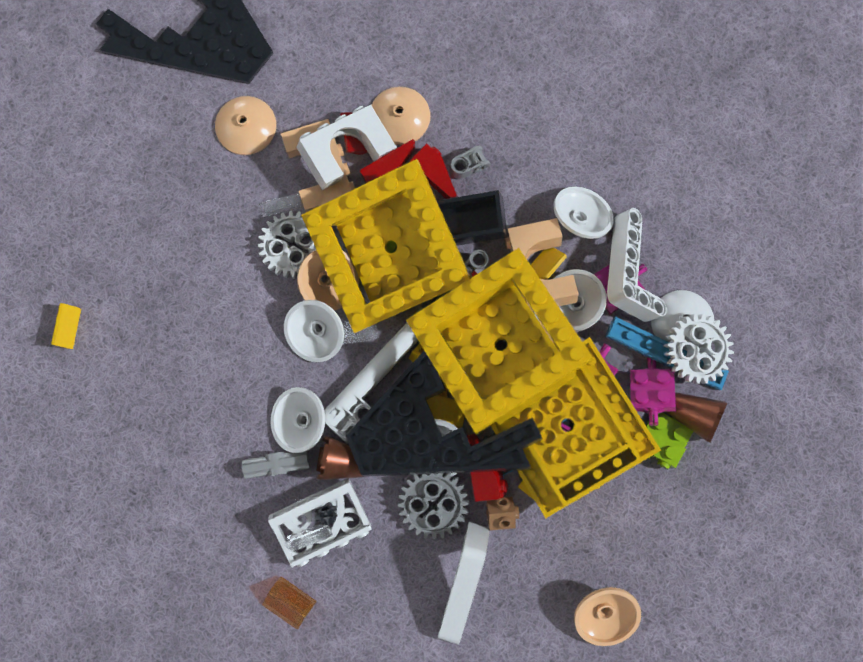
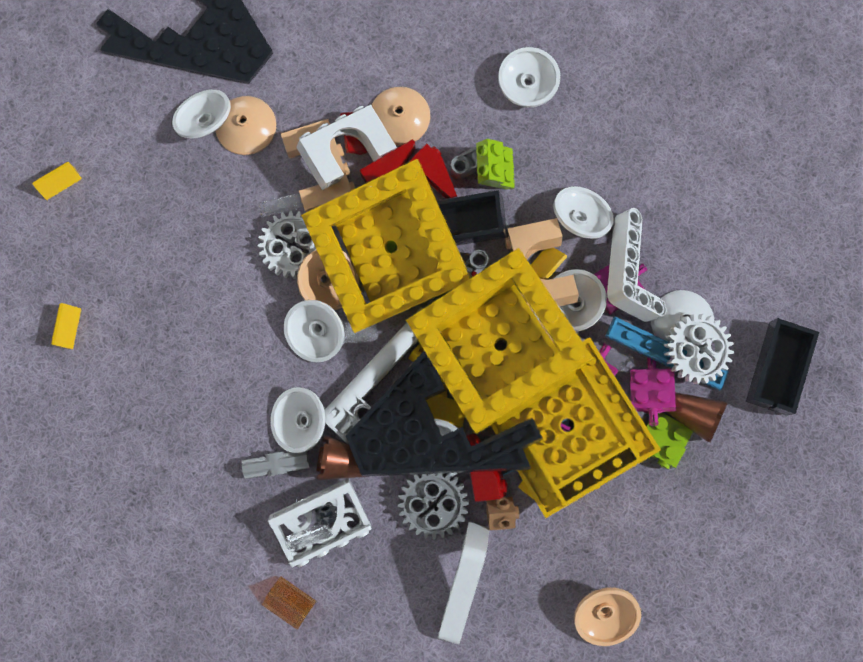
none -> yellow slope [32,162,82,200]
none -> white dish [172,90,231,139]
none -> lime plate [476,138,515,190]
none -> white dish [498,47,560,107]
none -> black piece [745,318,819,416]

